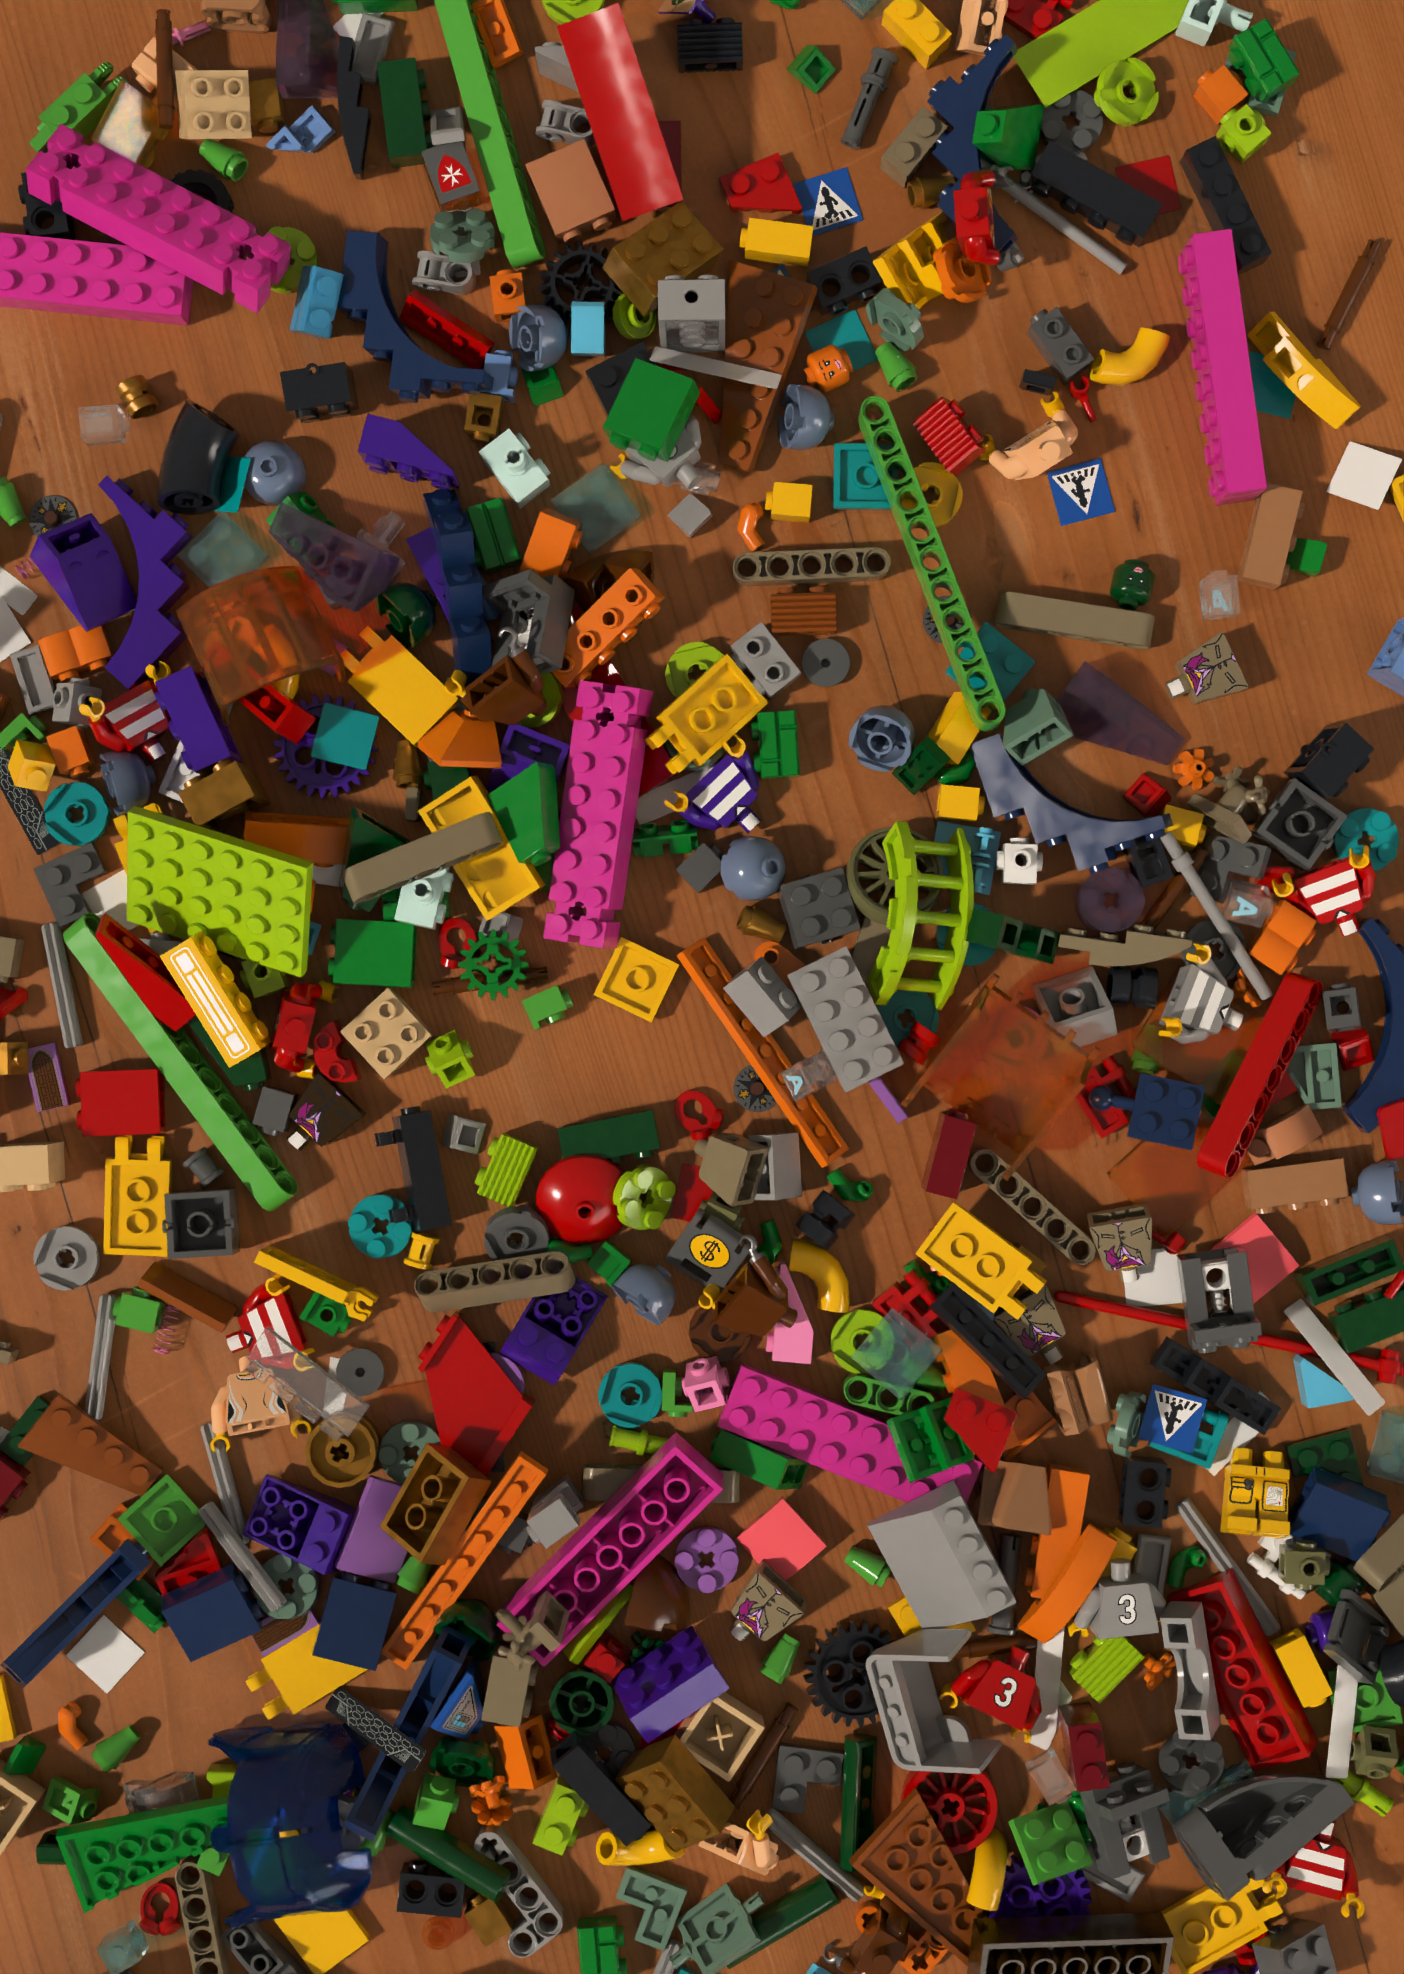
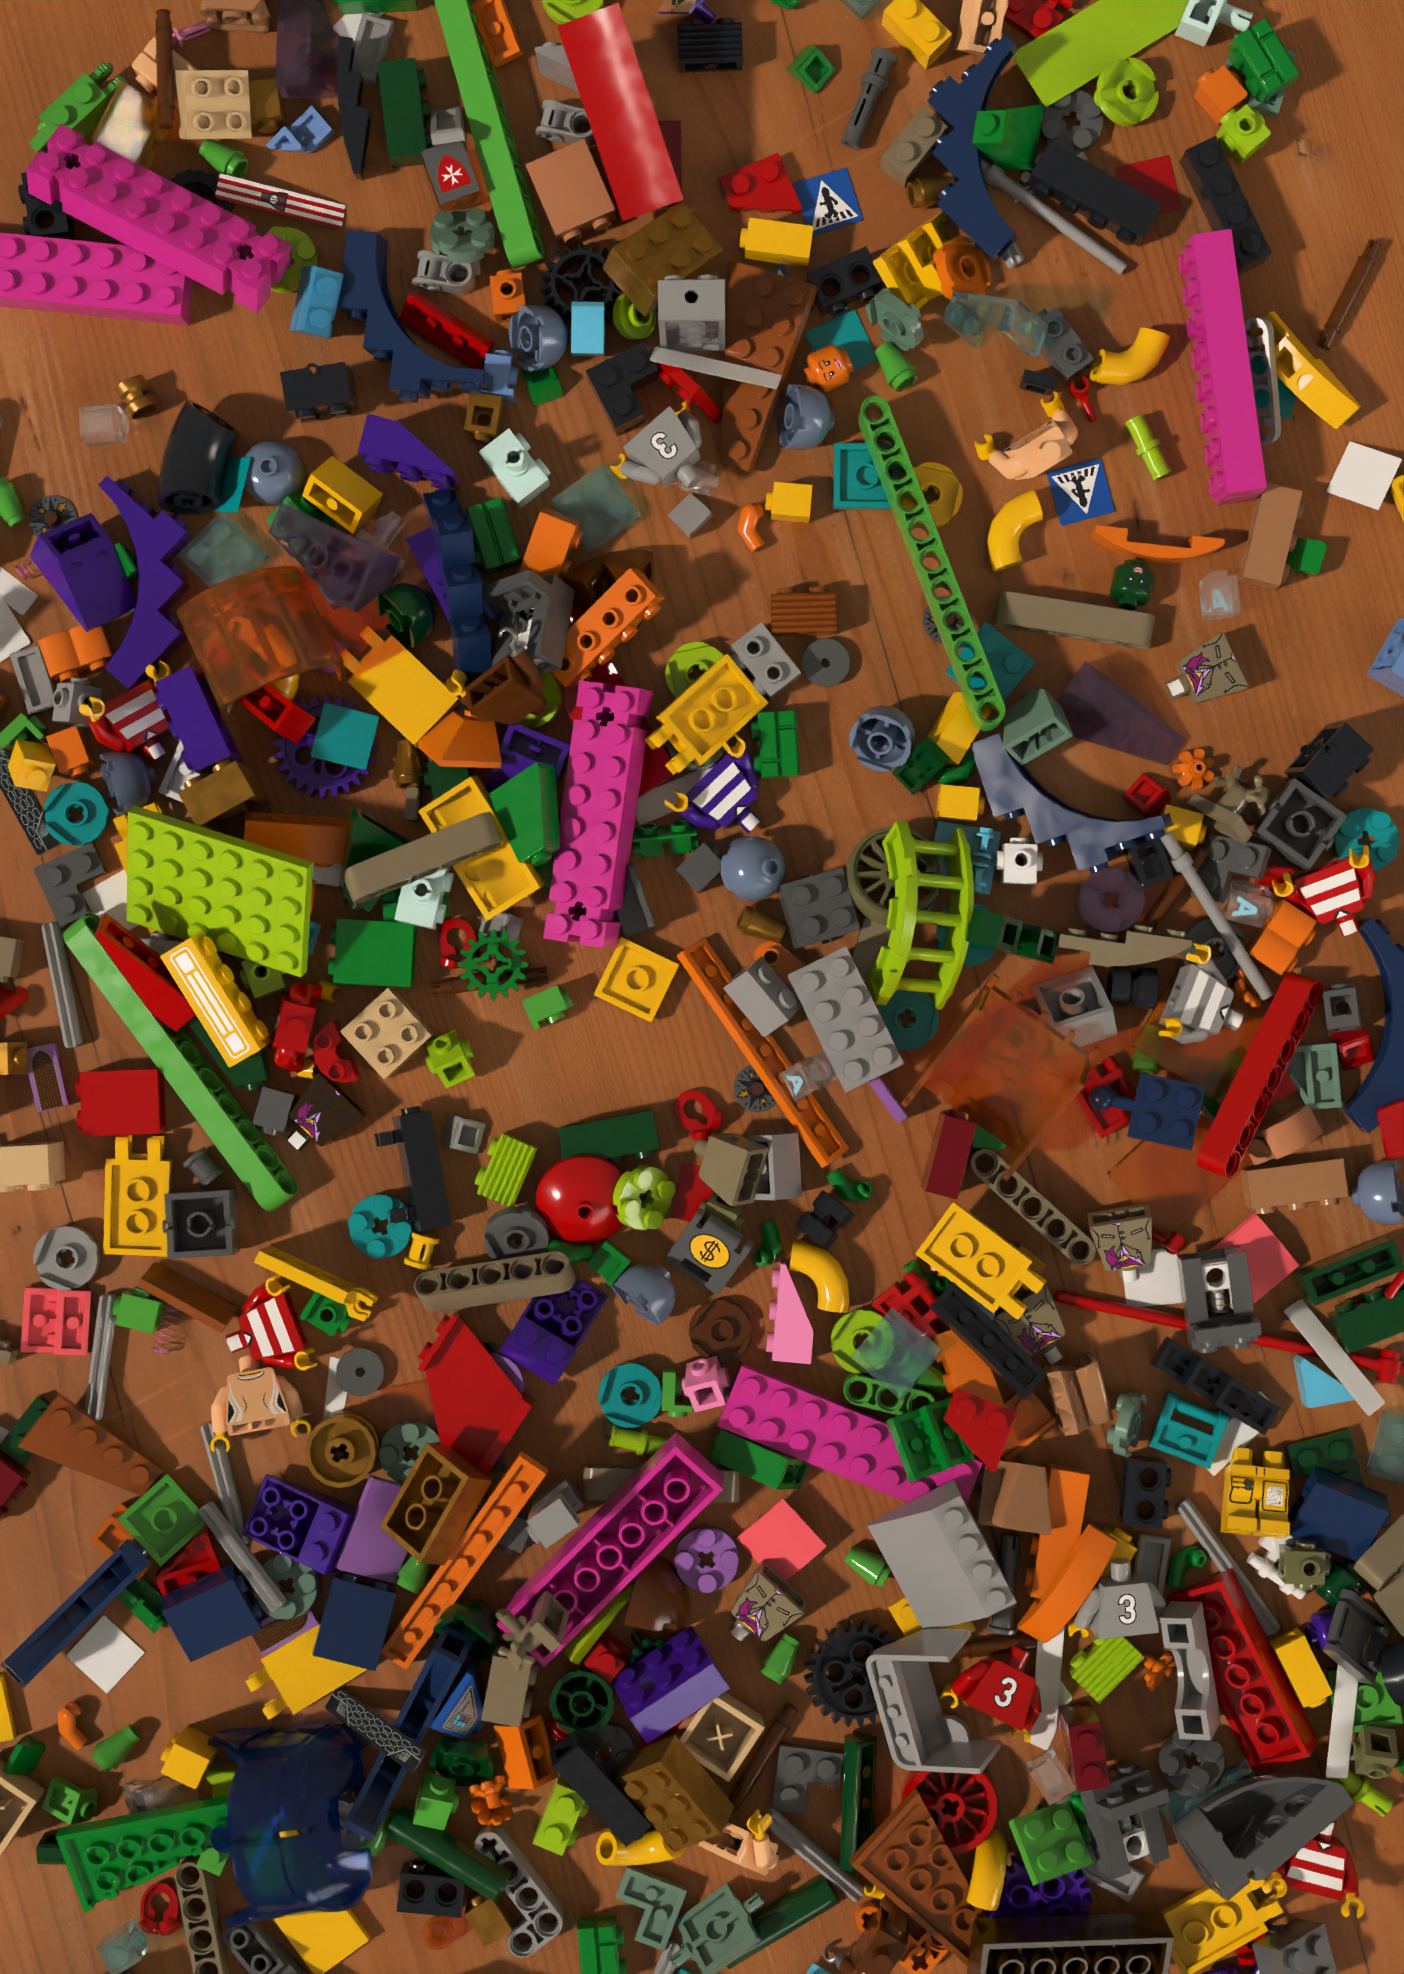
clear windscreen [245,1327,370,1442] -> none
green brick [602,358,700,462] -> none
reddish brown torso [699,1234,798,1336] -> none
dark tan beam [732,547,891,587] -> none
red wheel [896,1021,941,1065] -> none
red brick [912,397,986,475] -> none
red torso [953,166,1020,271] -> none
blue sticker [1138,1384,1207,1454] -> none
none -> coral slope [20,1286,91,1355]
none -> green slope [114,543,139,583]
none -> yellow brick [160,1725,222,1790]
none -> sticker [215,173,346,229]
none -> yellow brick [302,456,383,534]
none -> dark grey panel [616,865,656,937]
none -> clear light blue panel [943,291,1049,357]
none -> green slope [971,1124,1005,1150]
none -> yellow cylinder [987,490,1043,572]
none -> orange slope [1091,525,1225,564]
none -> lime pin [1125,413,1172,481]
none -> light grey beam [1244,316,1281,446]

